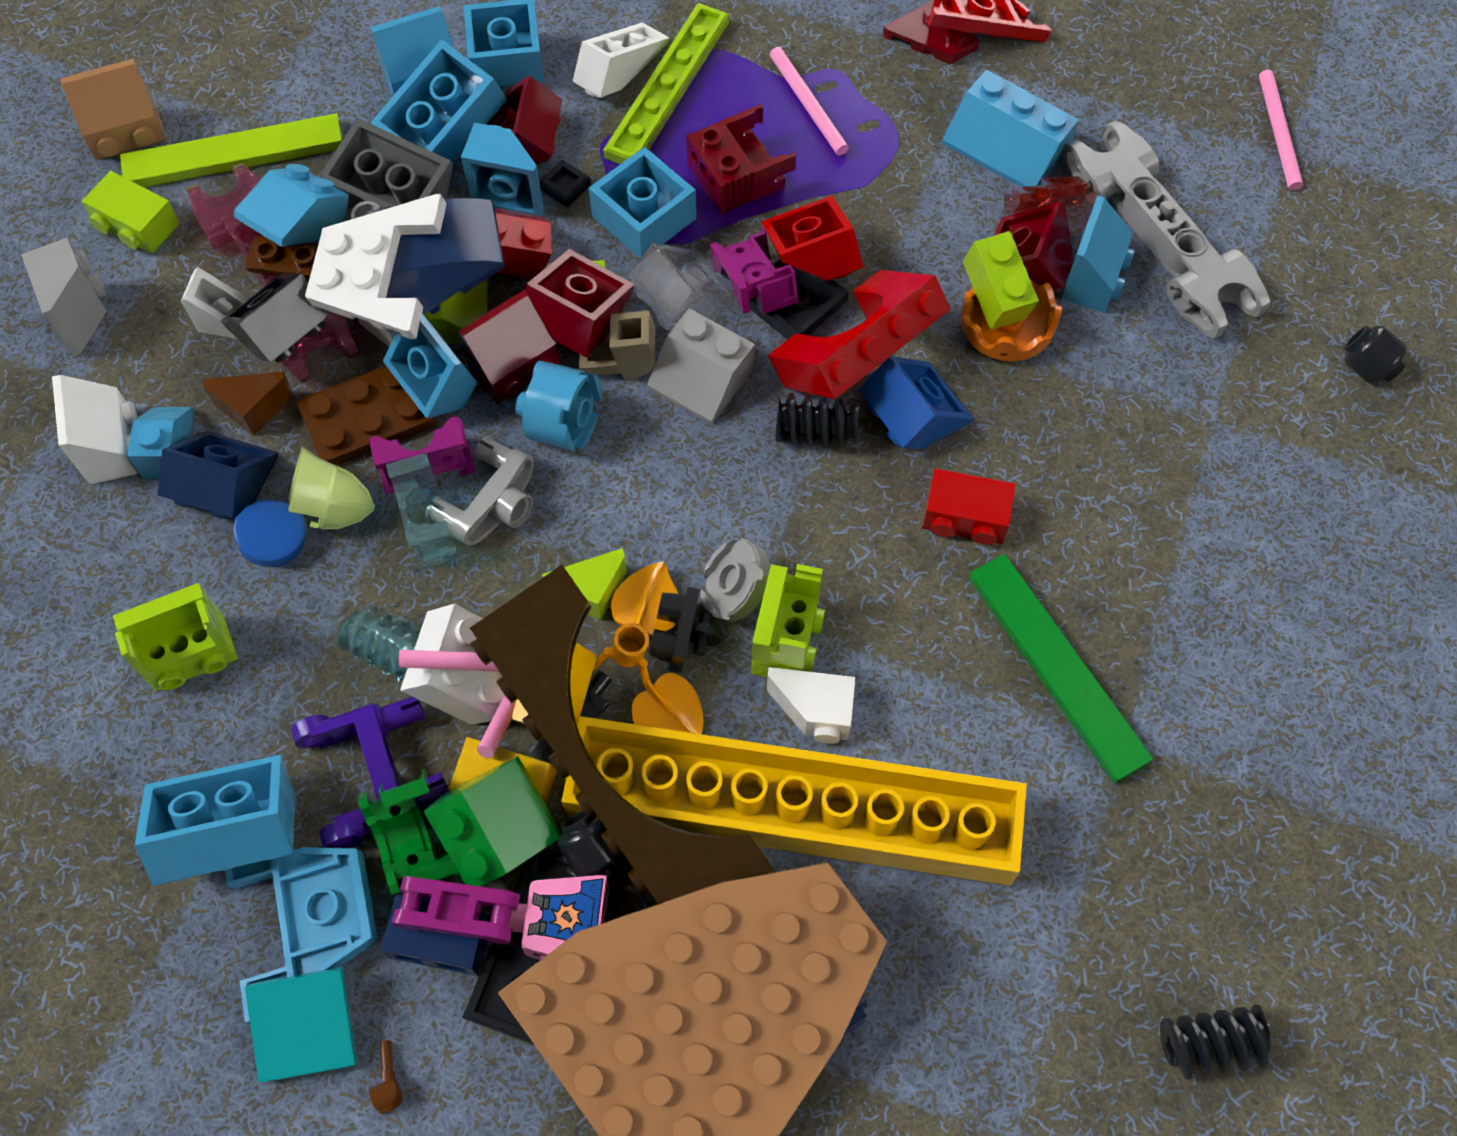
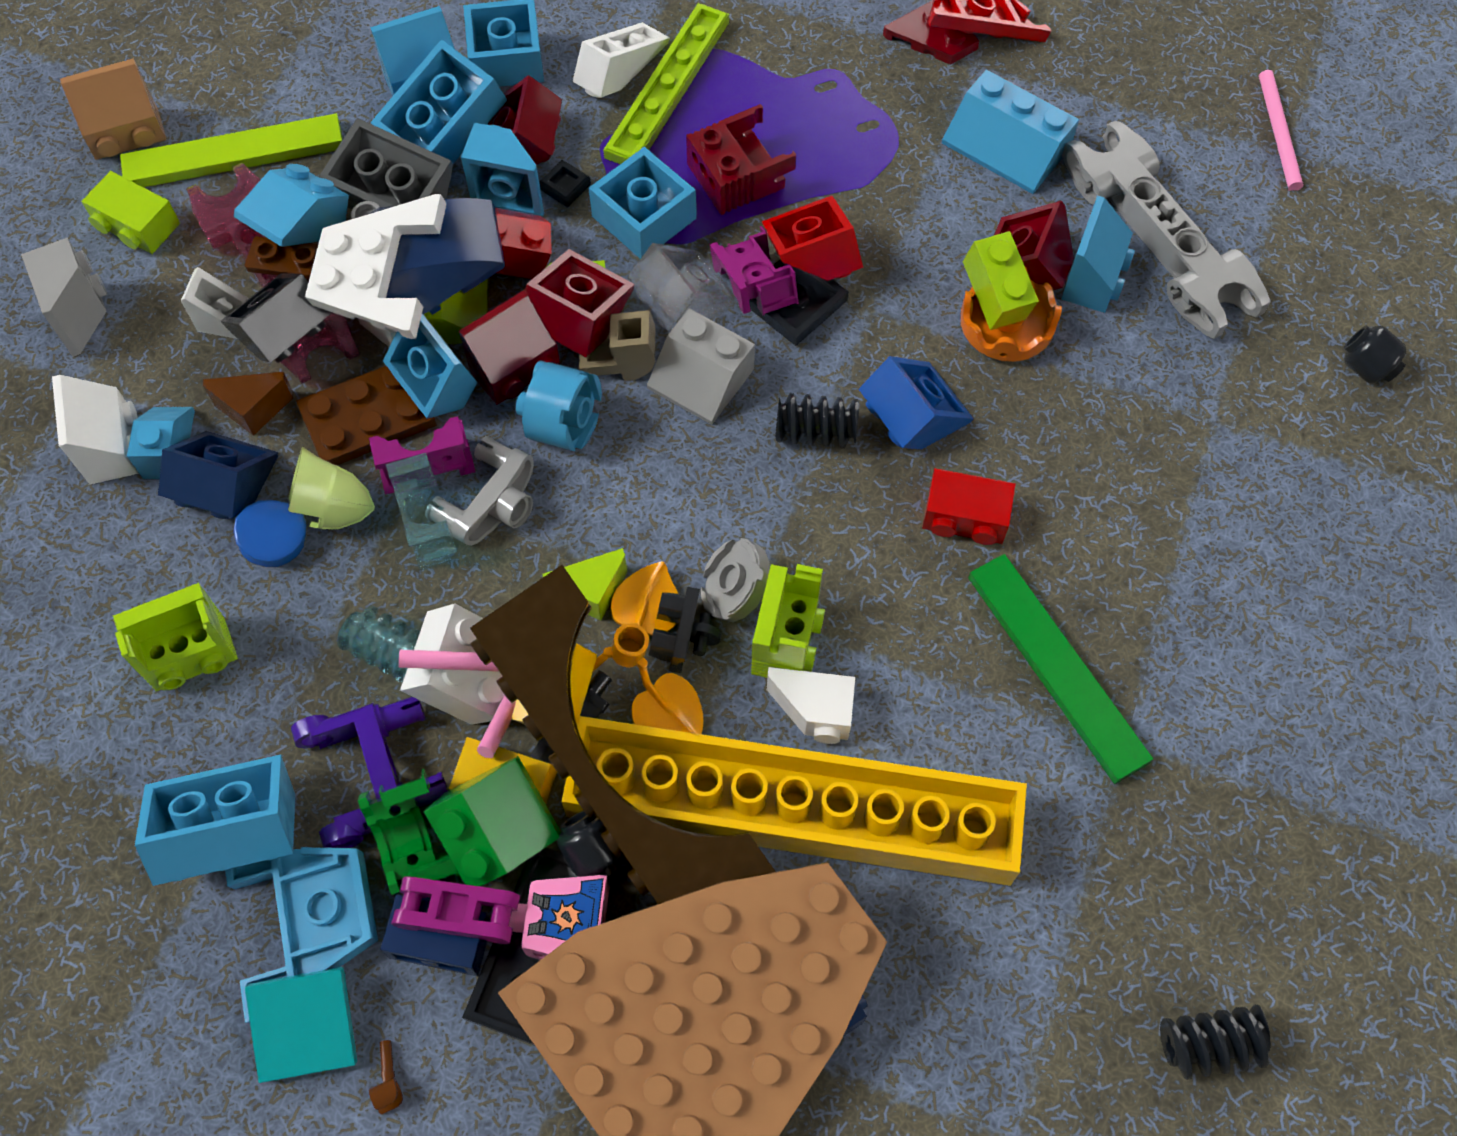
red arch [767,270,951,399] -> none
bright pink bar [770,47,849,156] -> none
clear red slope [1004,176,1087,212] -> none

